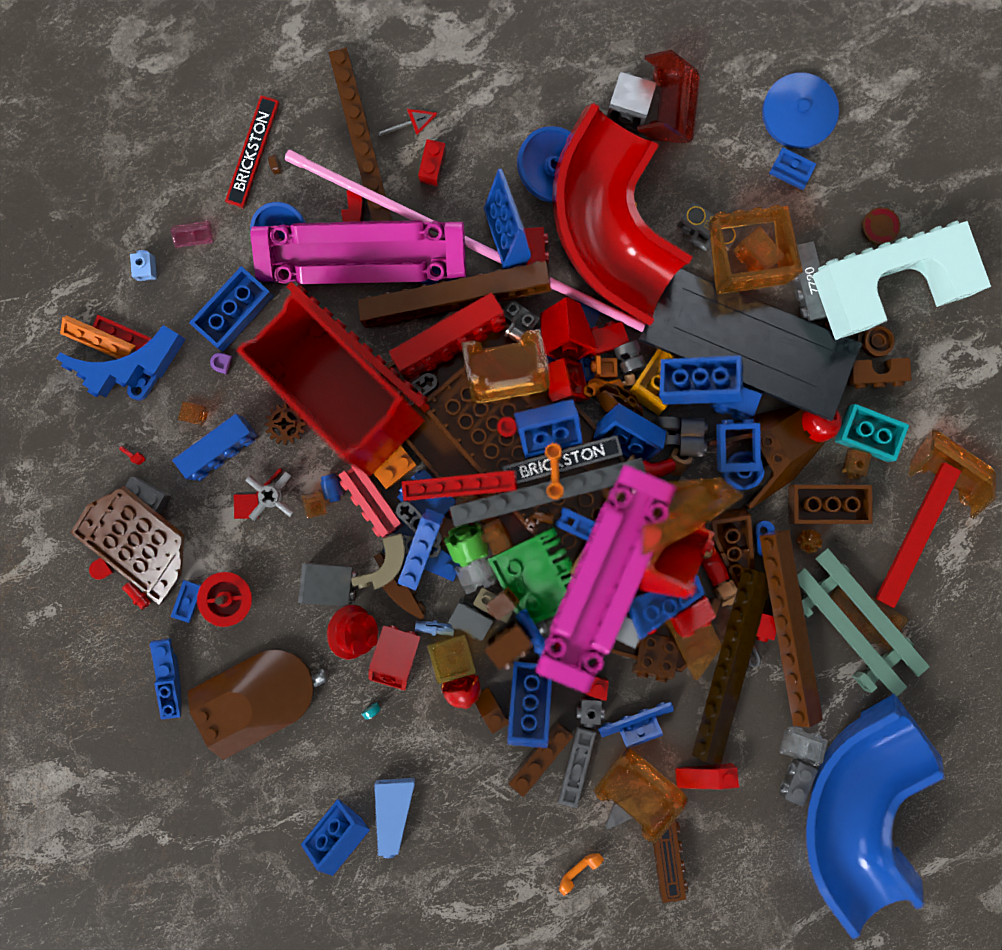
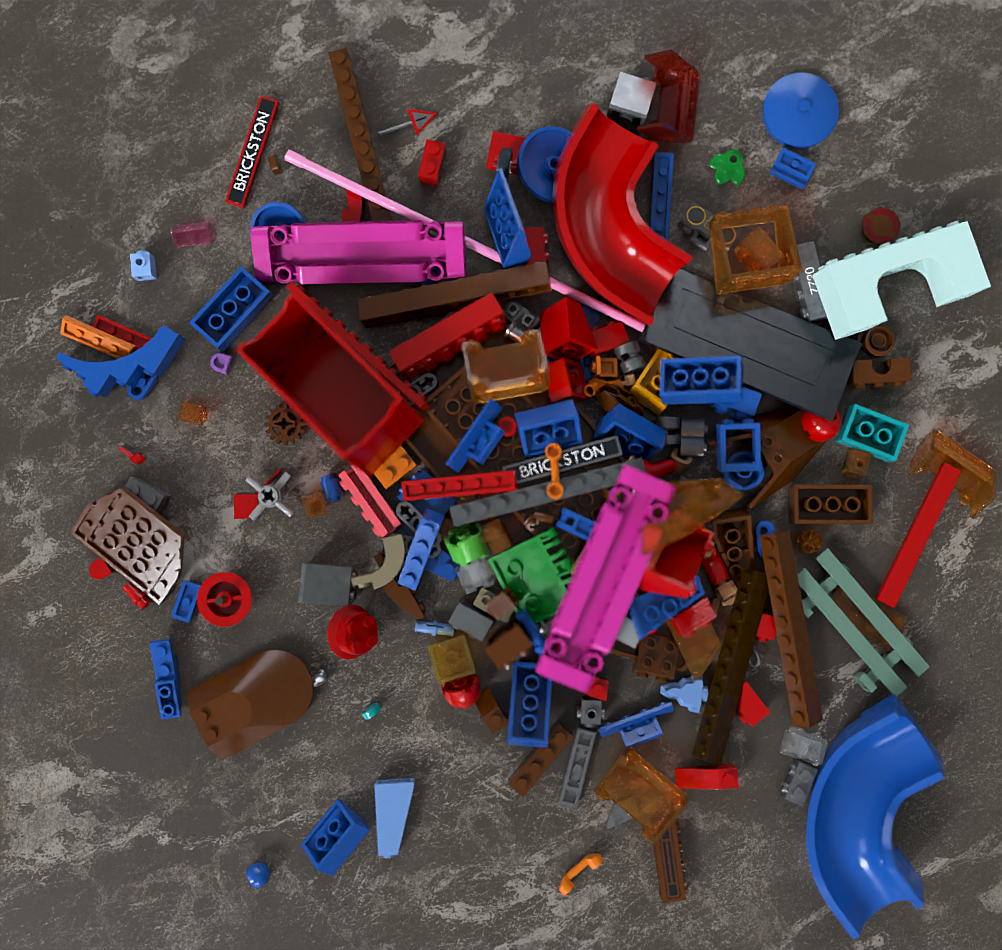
blue brick [172,414,258,481] -> none
red slope [368,625,420,691] -> none
none -> blue piece [246,862,270,888]
none -> blue bracket [446,399,505,472]
none -> red plate [486,131,527,181]
none -> blue plate [649,152,674,241]
none -> medium blue rock [660,674,708,713]
none -> green plate [709,150,745,186]
none -> red slope [736,680,771,727]

